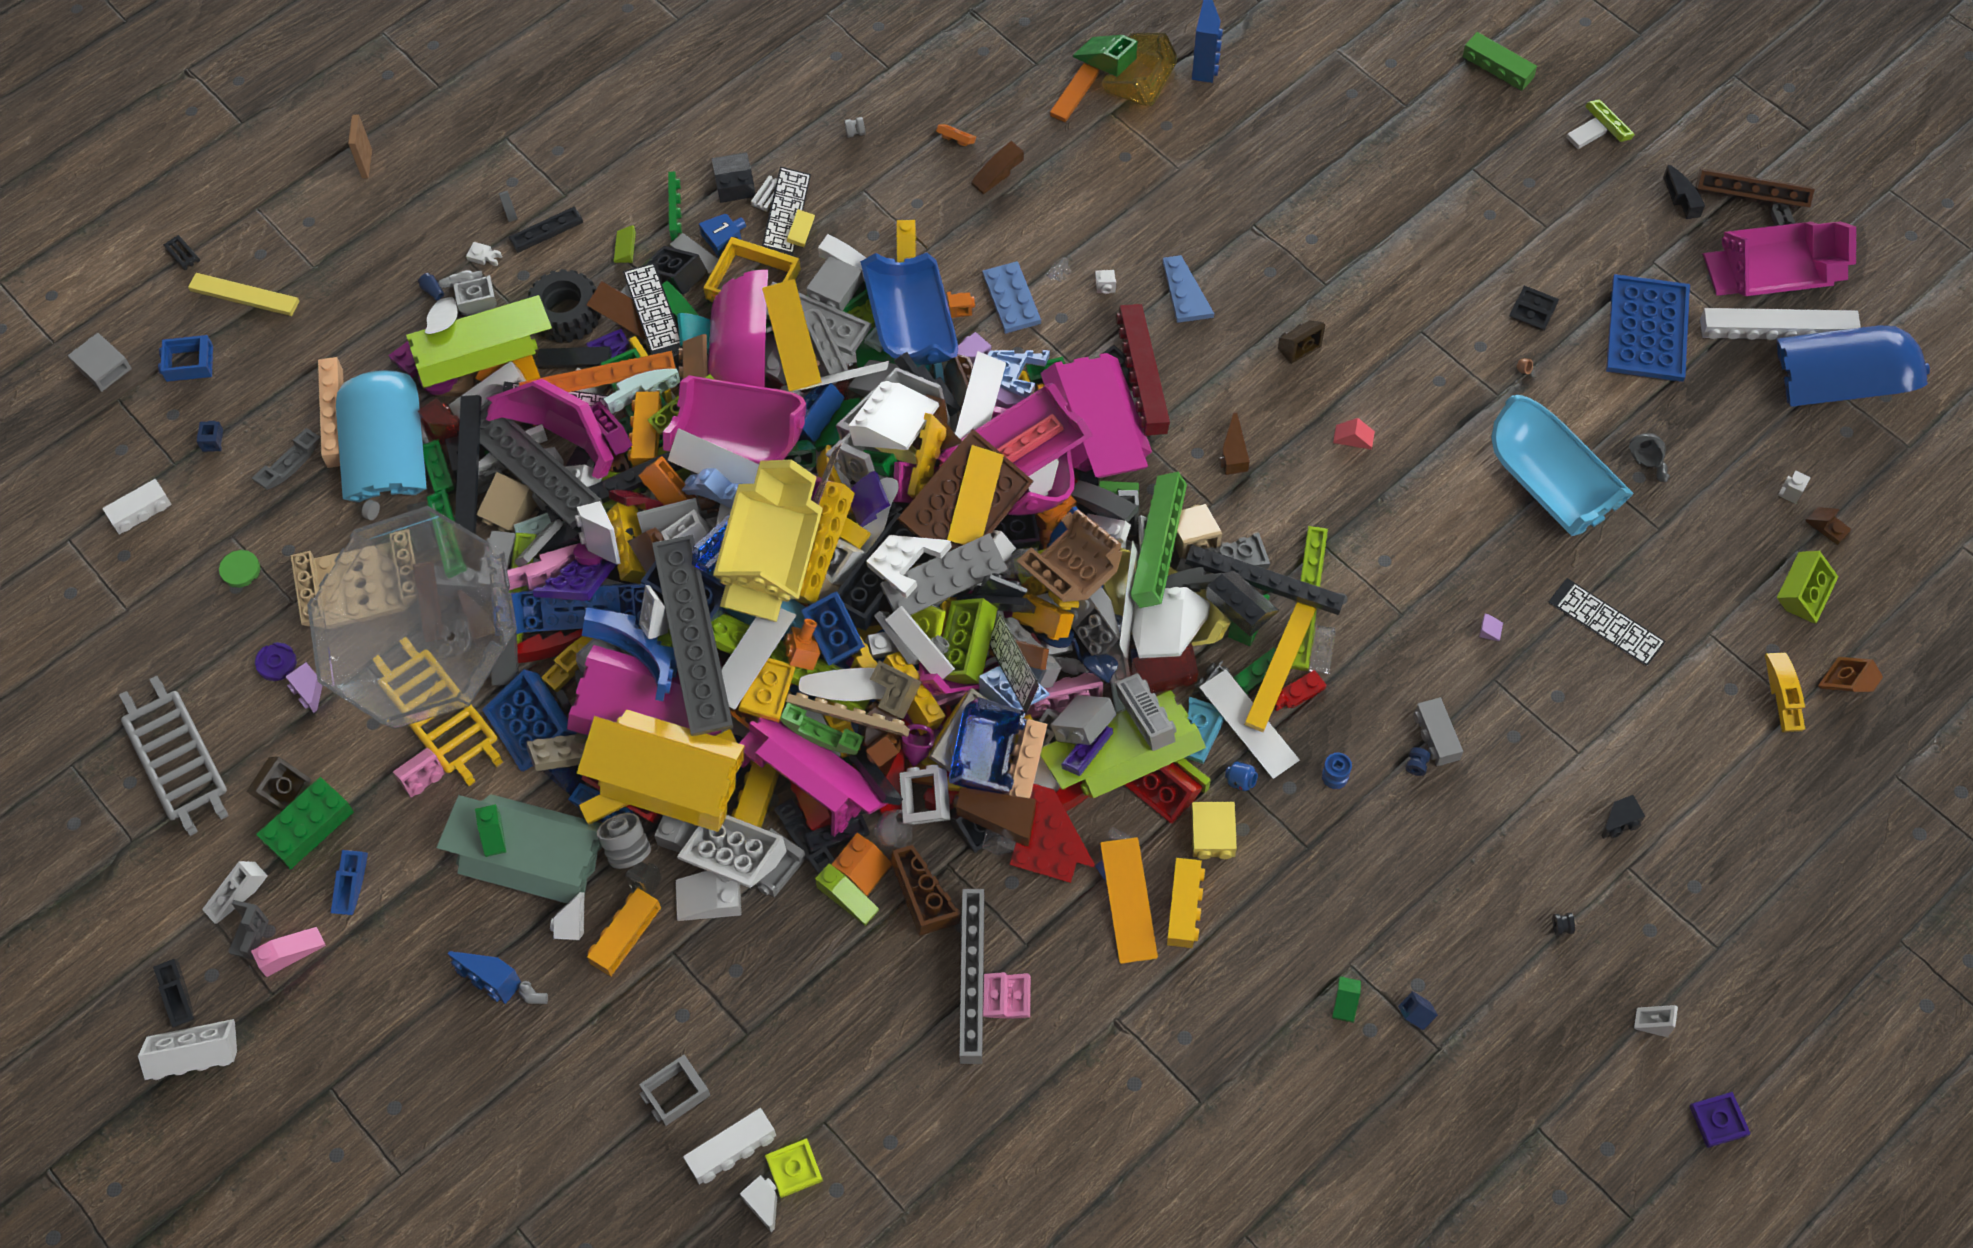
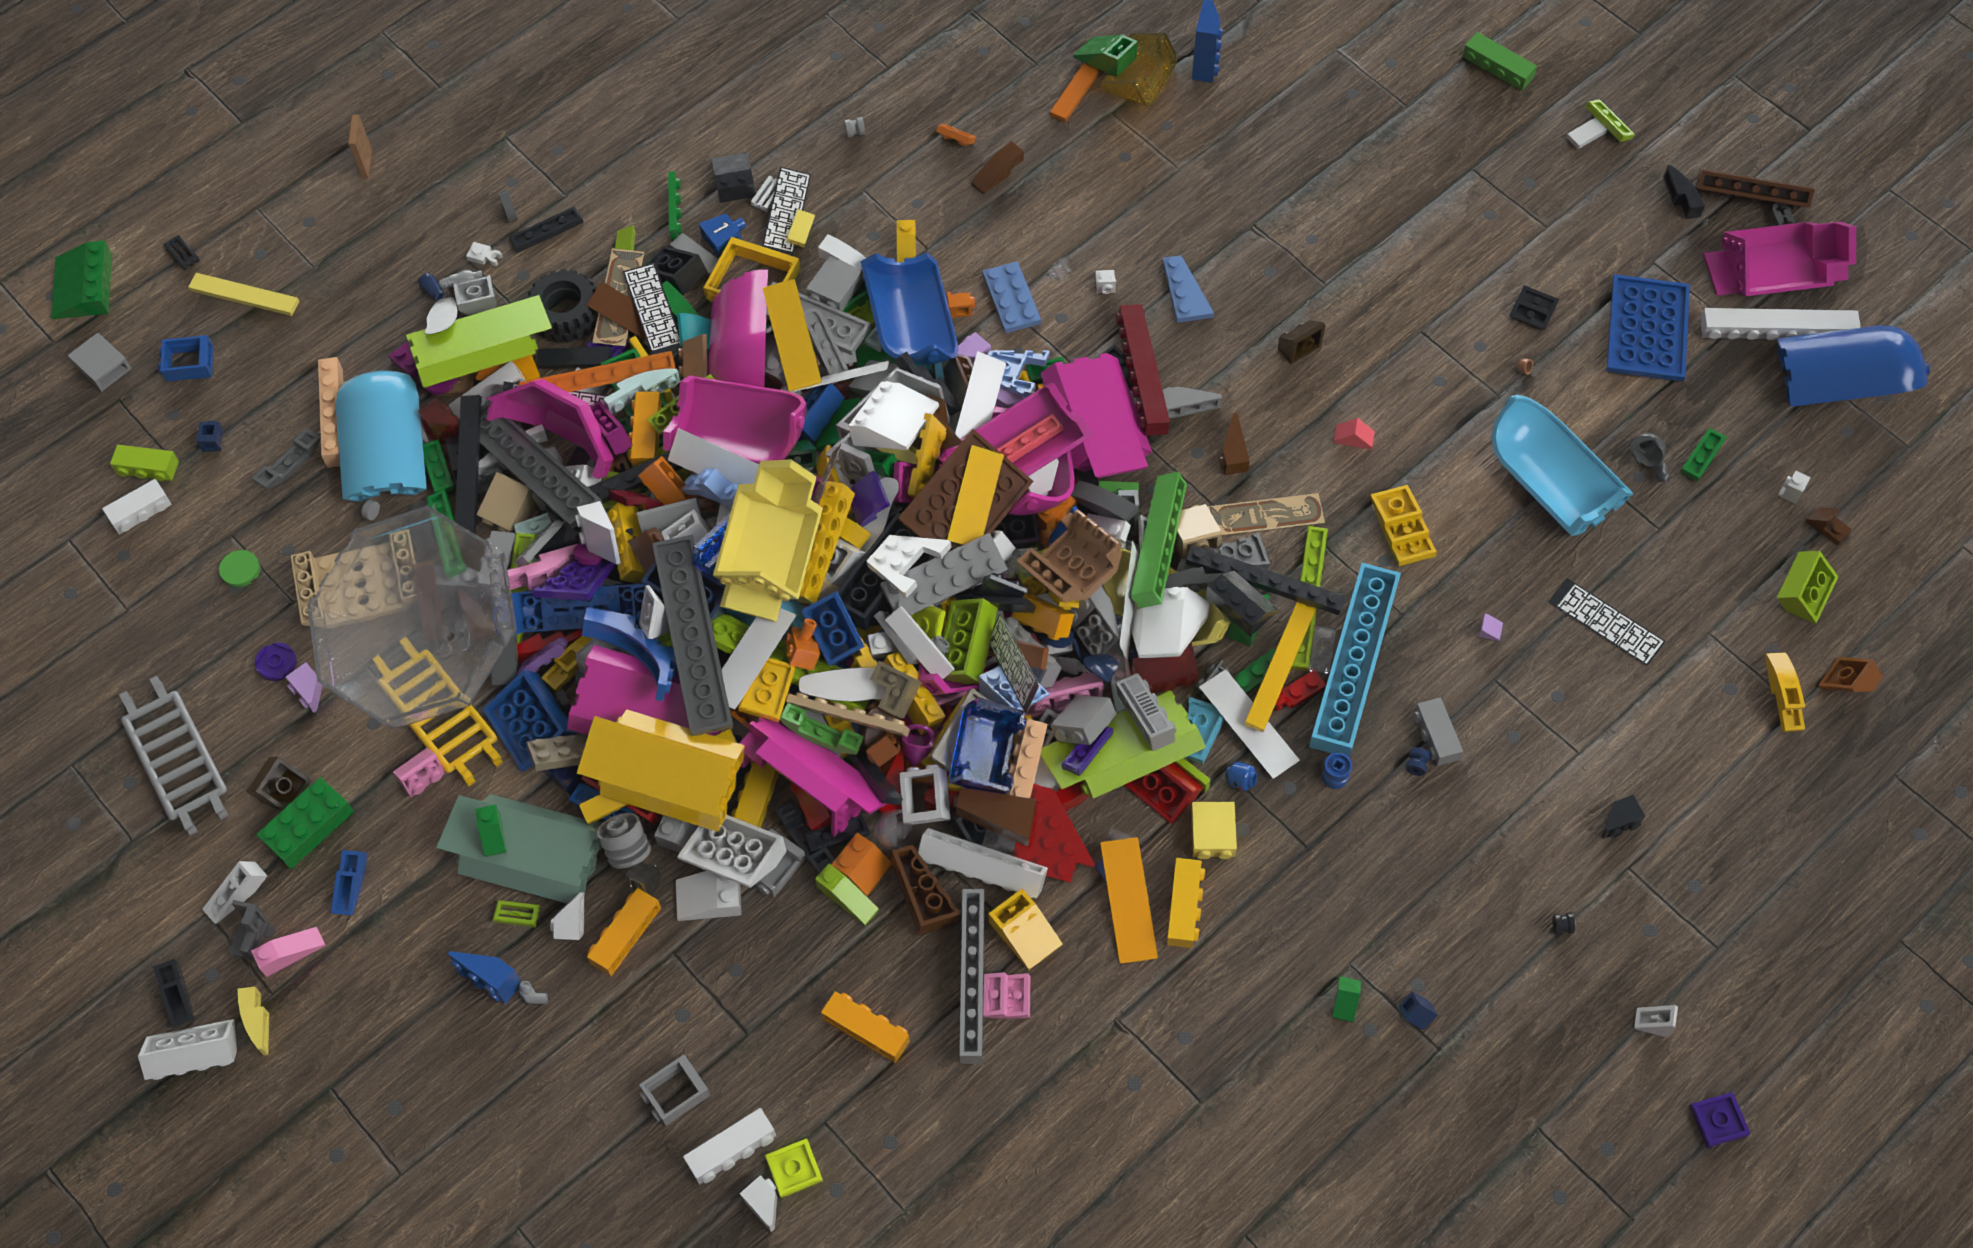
none -> green slope [51,240,112,320]
none -> lime brick [110,444,179,481]
none -> light yellow slope [238,987,269,1055]
none -> lime tile [493,900,540,928]
none -> medium lavender hinge [517,638,568,675]
none -> sticker [593,248,644,346]
none -> light orange brick [821,991,910,1063]
none -> white brick [918,828,1048,898]
none -> yellow slope [989,888,1063,970]
none -> light grey slope [1163,386,1222,419]
none -> sticker [1207,493,1325,535]
none -> medium azure brick [1309,563,1401,758]
none -> yellow slope [1370,485,1437,566]
none -> green plate [1680,428,1727,482]

